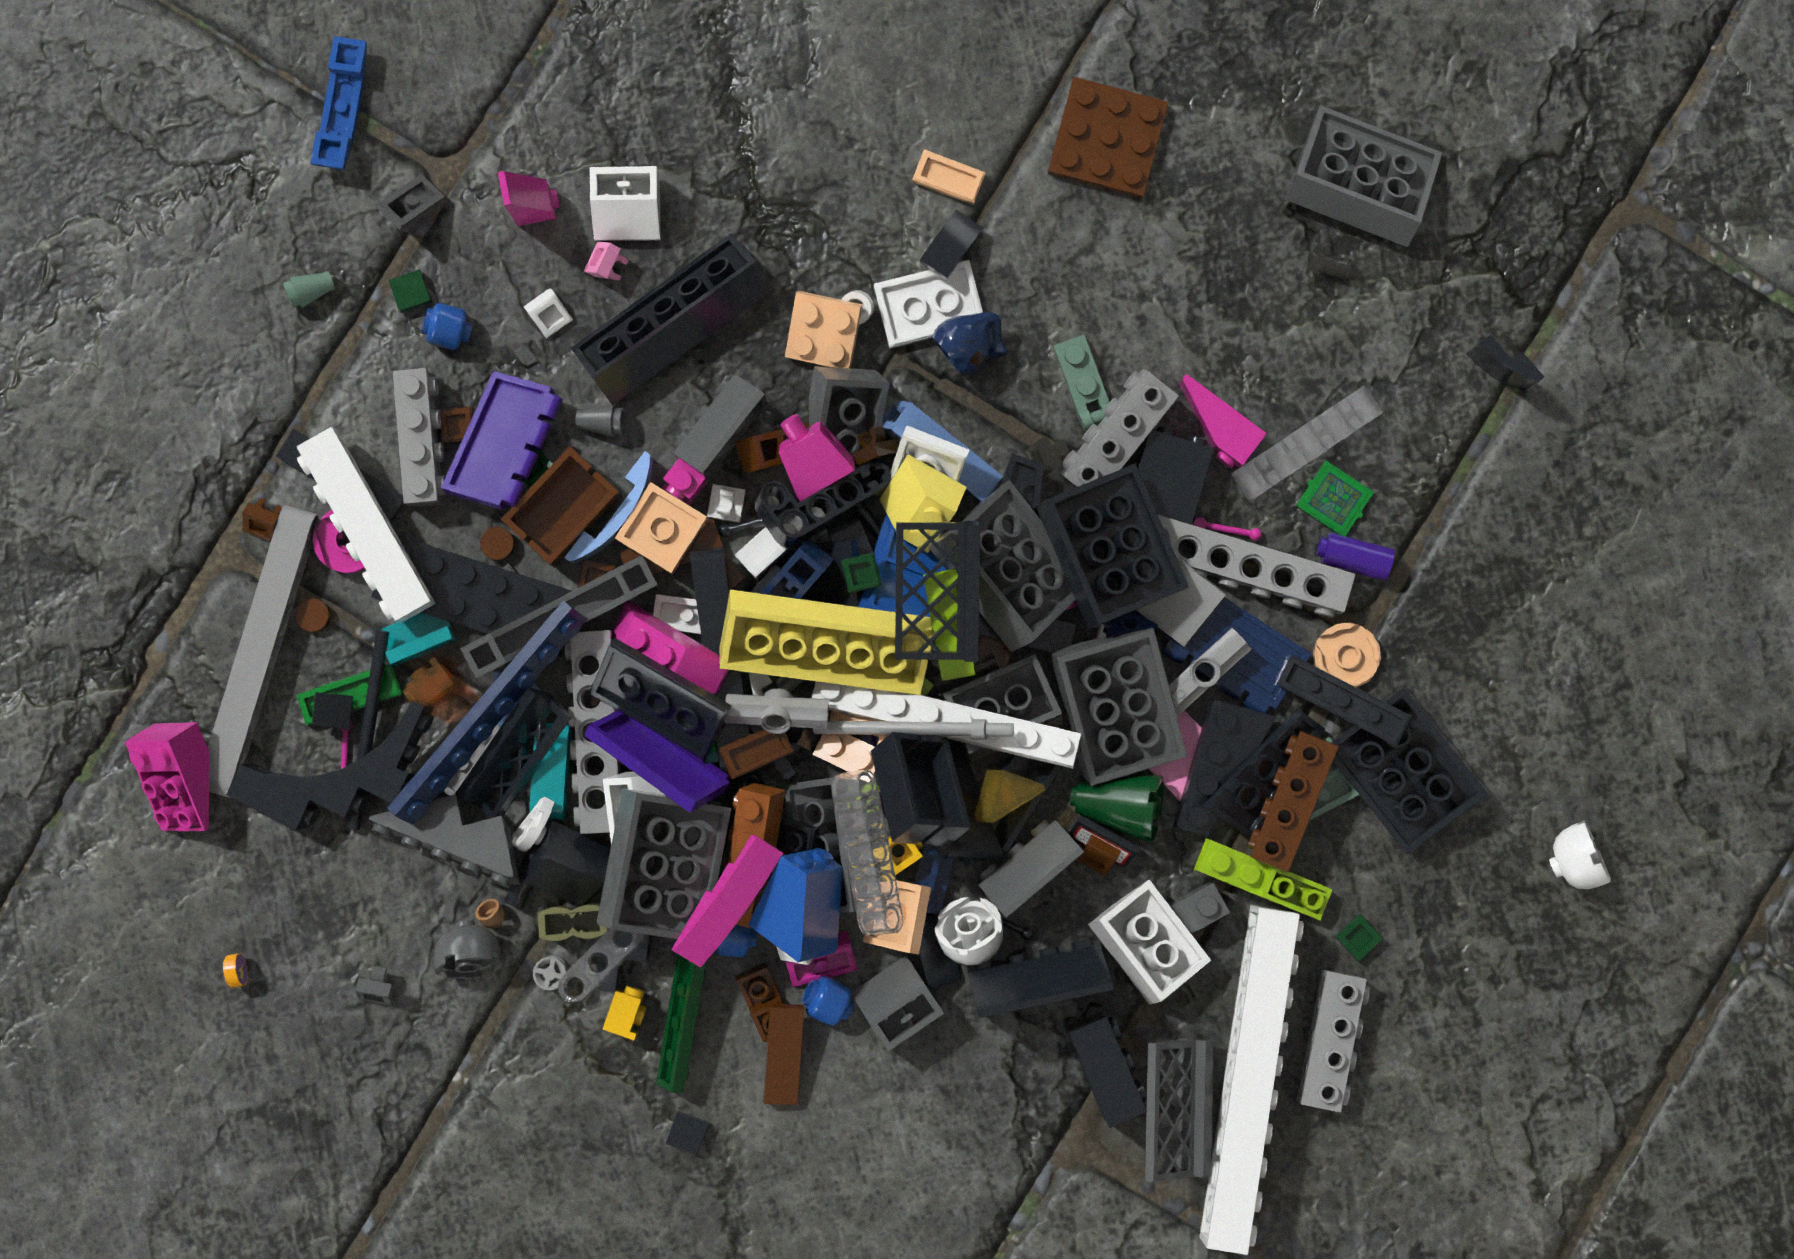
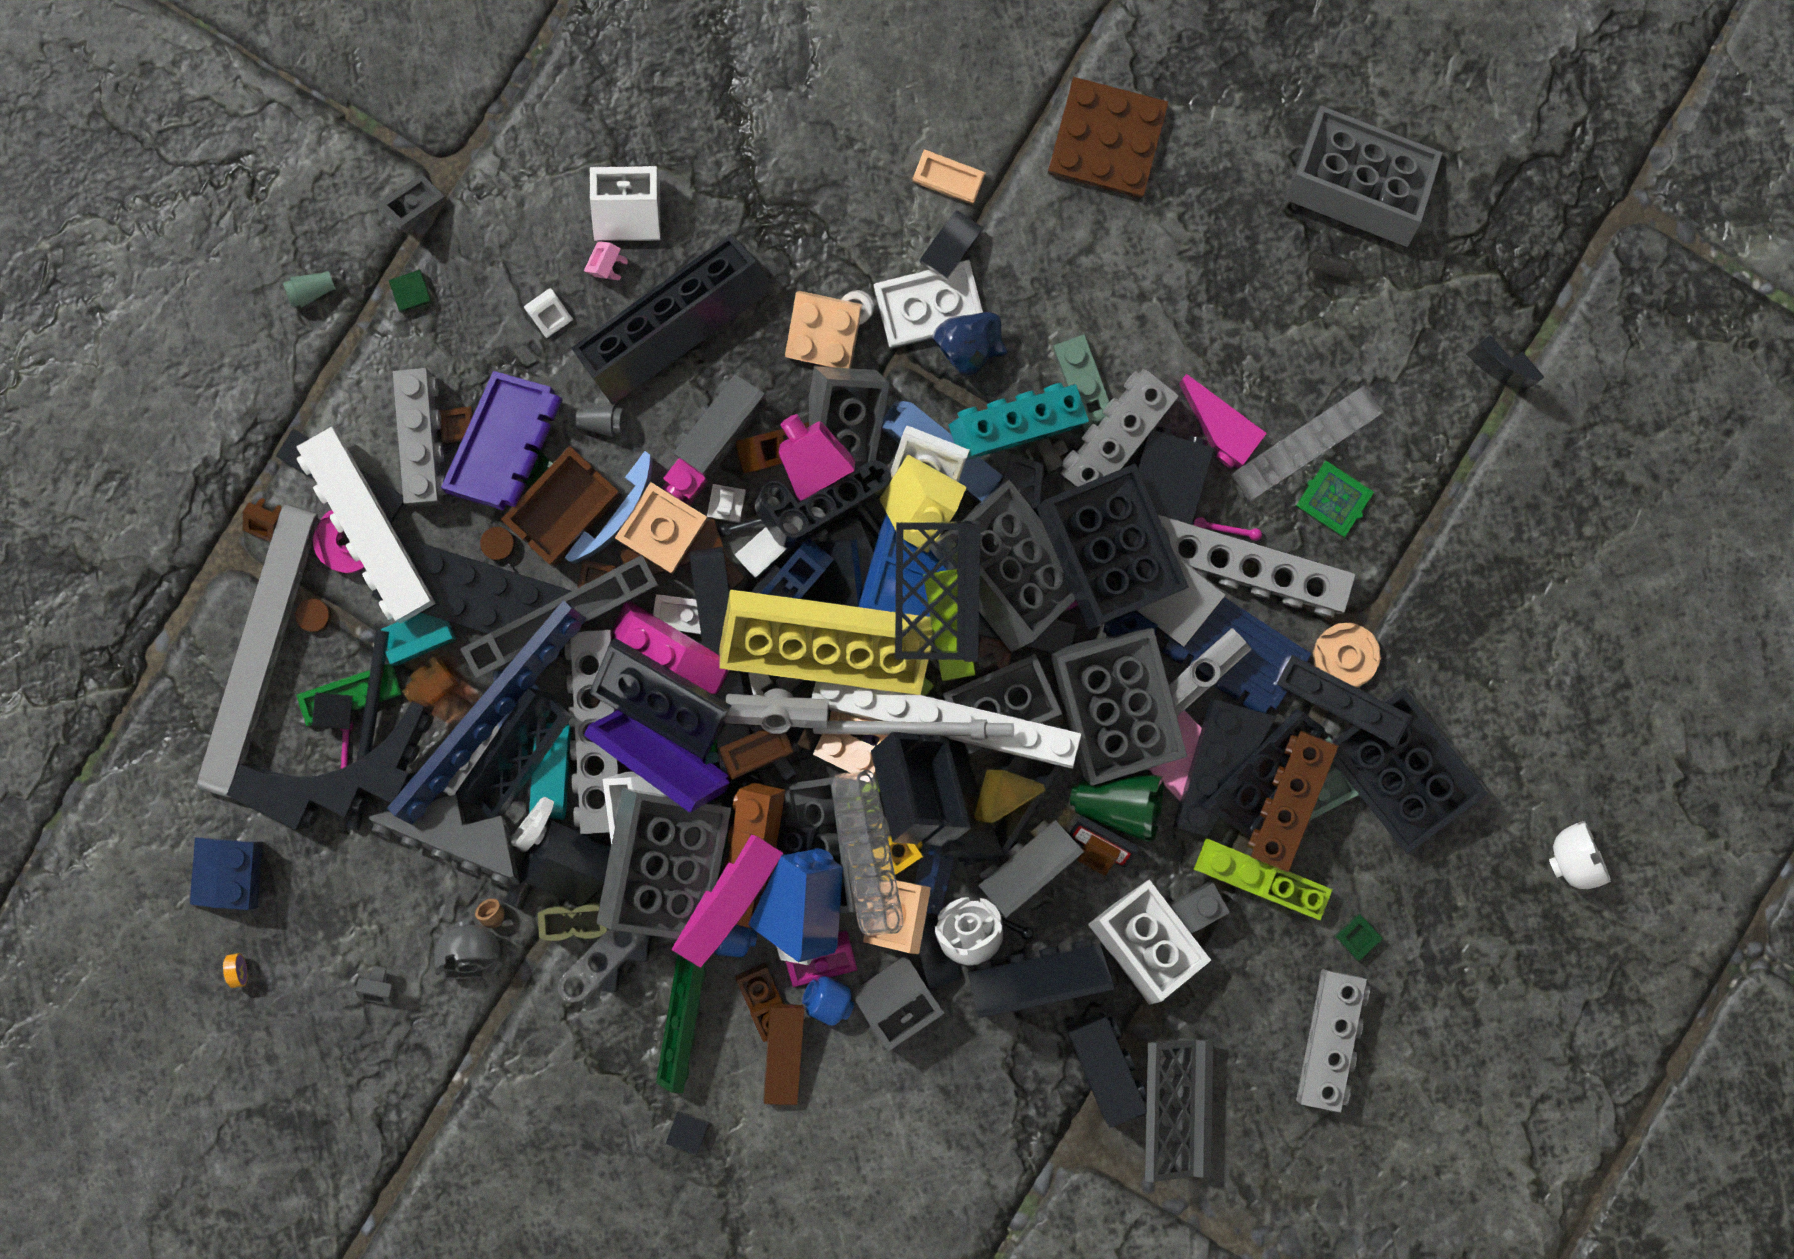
dark pink slope [125,722,210,831] -> none
blue slope [310,36,367,170] -> none
blue head [421,303,473,350] -> none
dark pink slope [498,171,560,226] -> none
light grey wheel [533,955,569,990] -> none
yellow brick [603,985,647,1040] -> none
dark green tile [841,552,883,593] -> none
dark brown tile [853,426,899,466] -> none
white brick [1199,905,1304,1255] -> none
dark purple brick [1316,532,1395,581] -> none
none -> dark blue slope [190,837,263,910]
none -> teal brick [948,382,1089,461]

